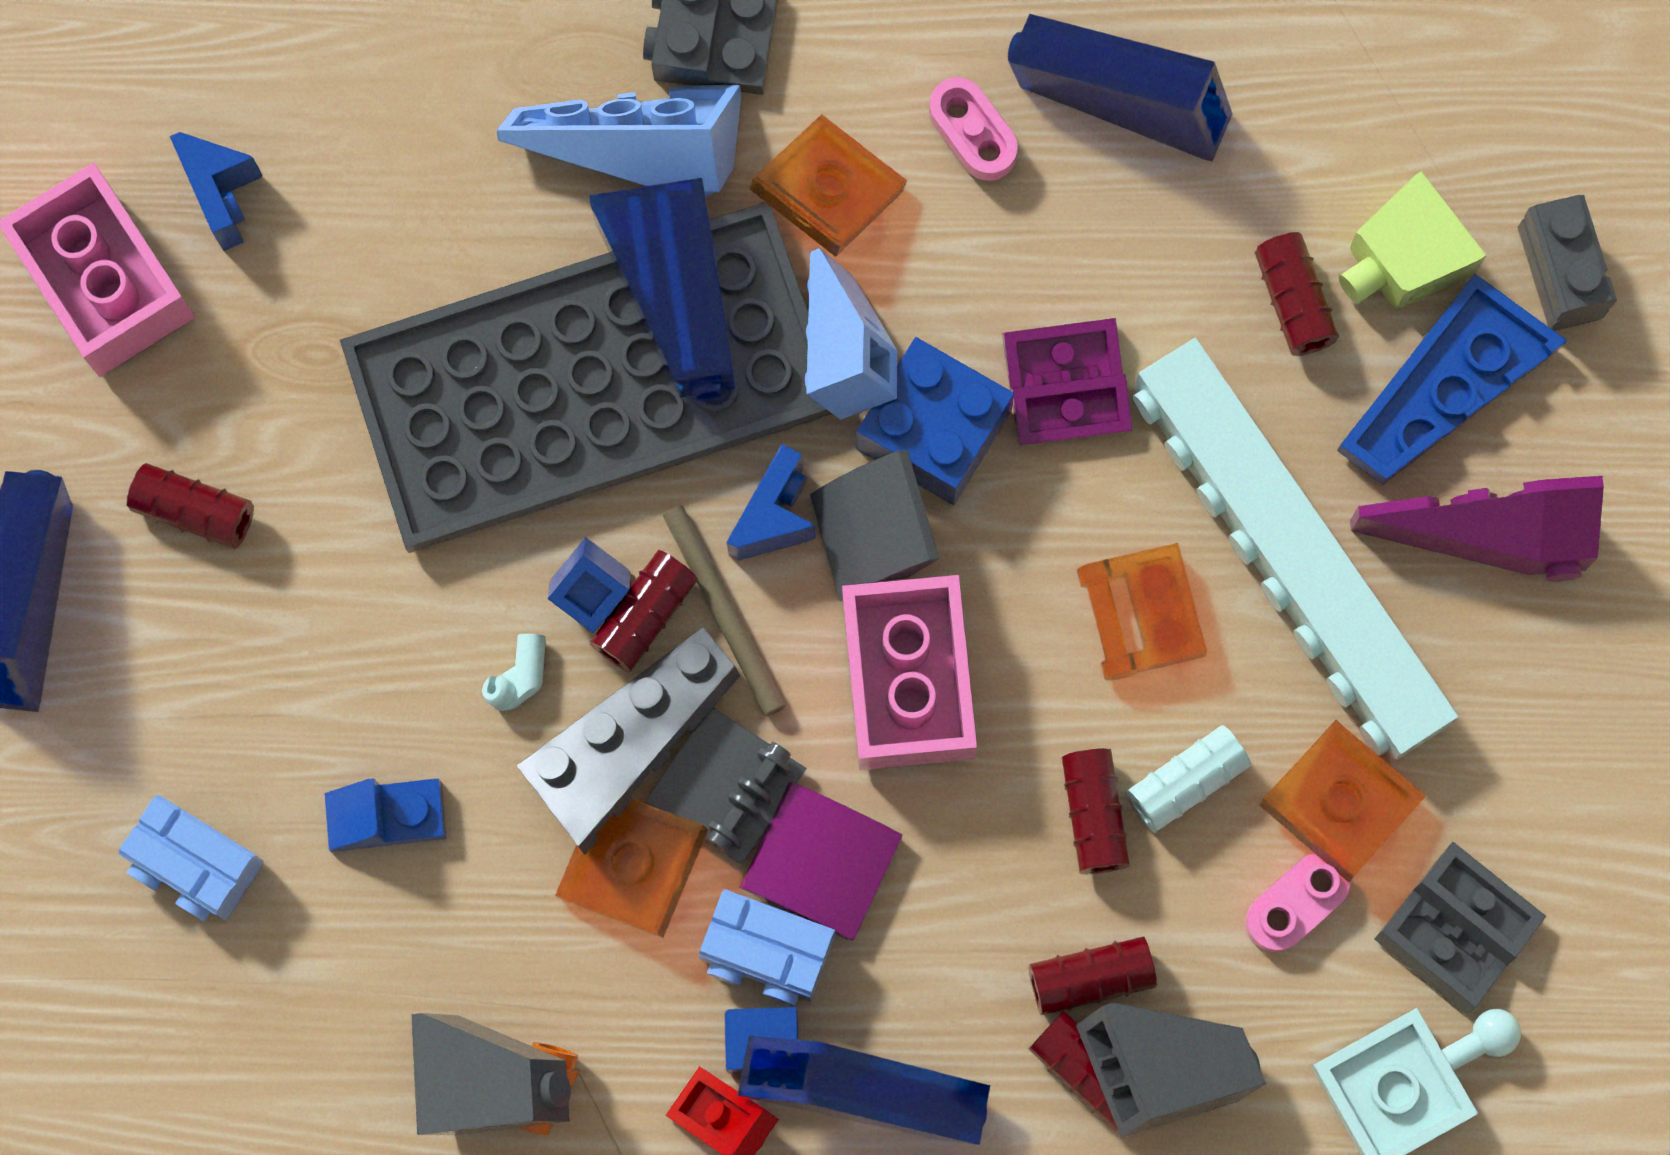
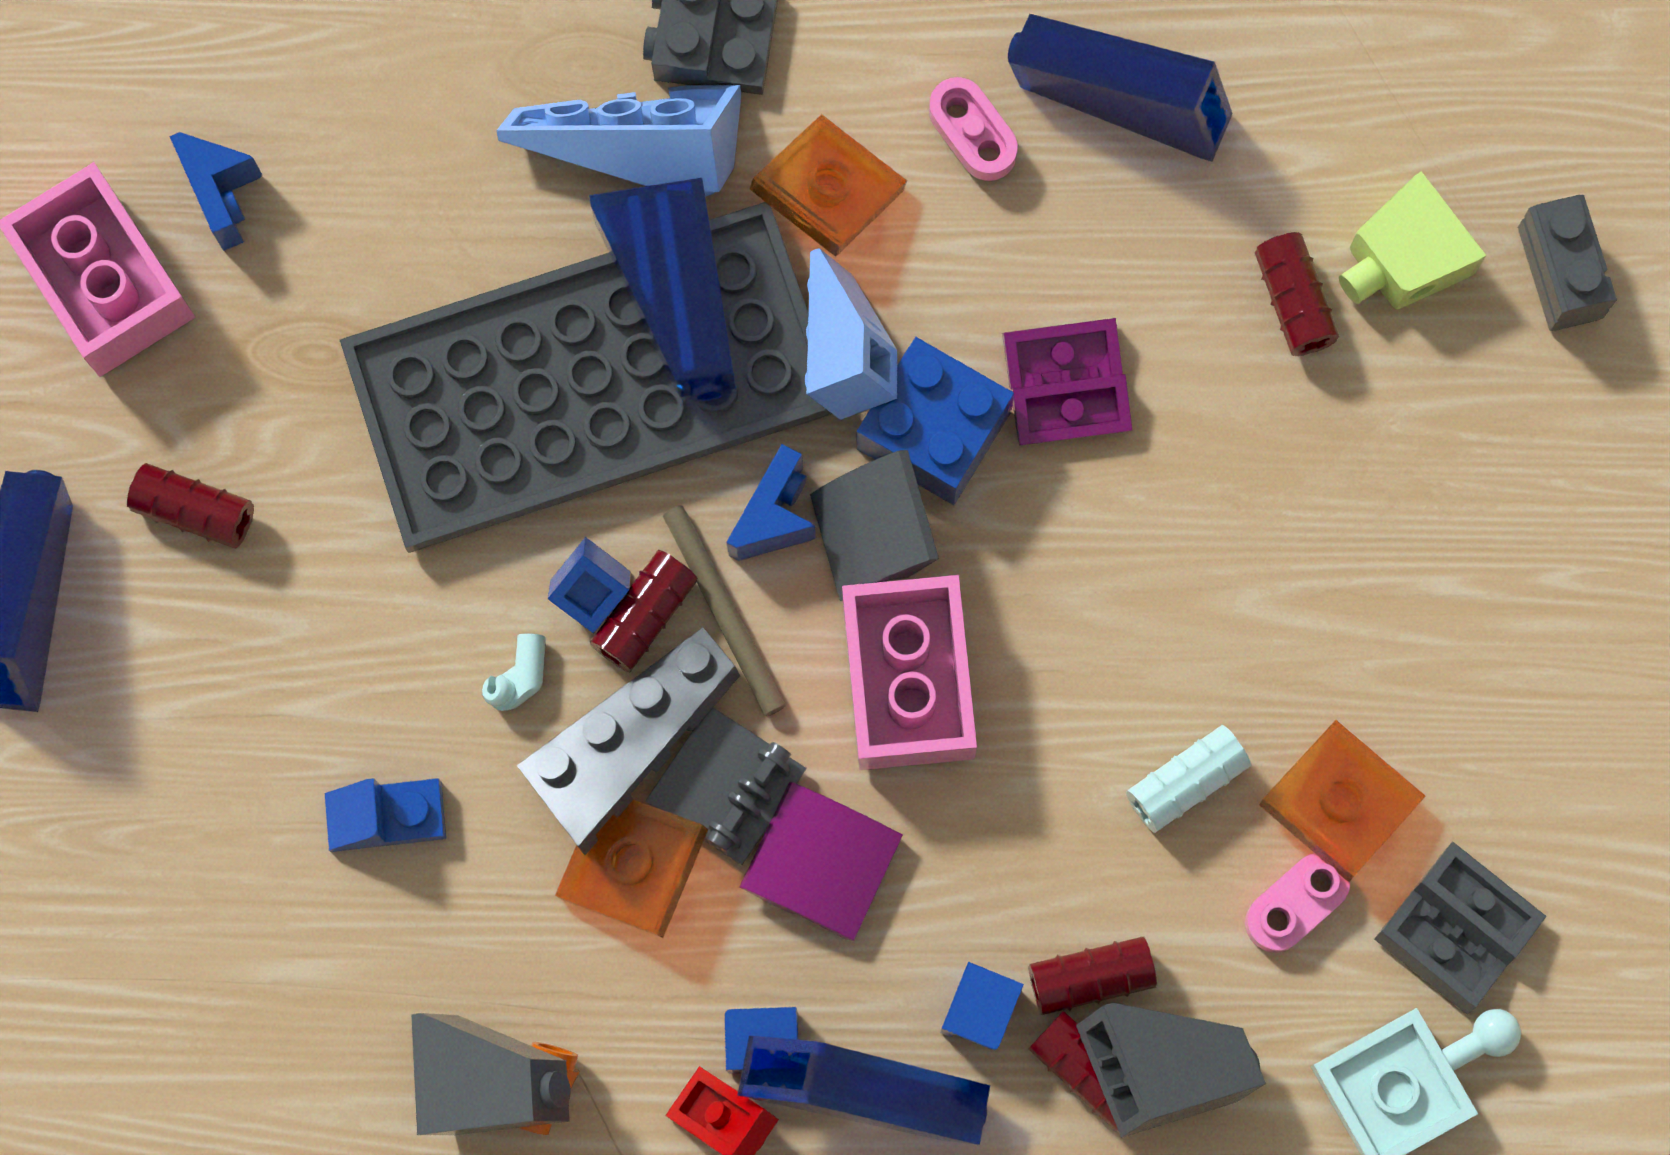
light blue brick [118,794,264,922] -> none
light blue brick [698,889,835,1007] -> none
dark red axle [1062,748,1130,875] -> none
clear orange plate [1077,543,1207,681] -> none
light aqua brick [1133,337,1459,764] -> none
blue wing [1337,274,1567,485] -> none
magenta wedge [1350,476,1604,582] -> none
none -> blue panel [940,962,1024,1050]

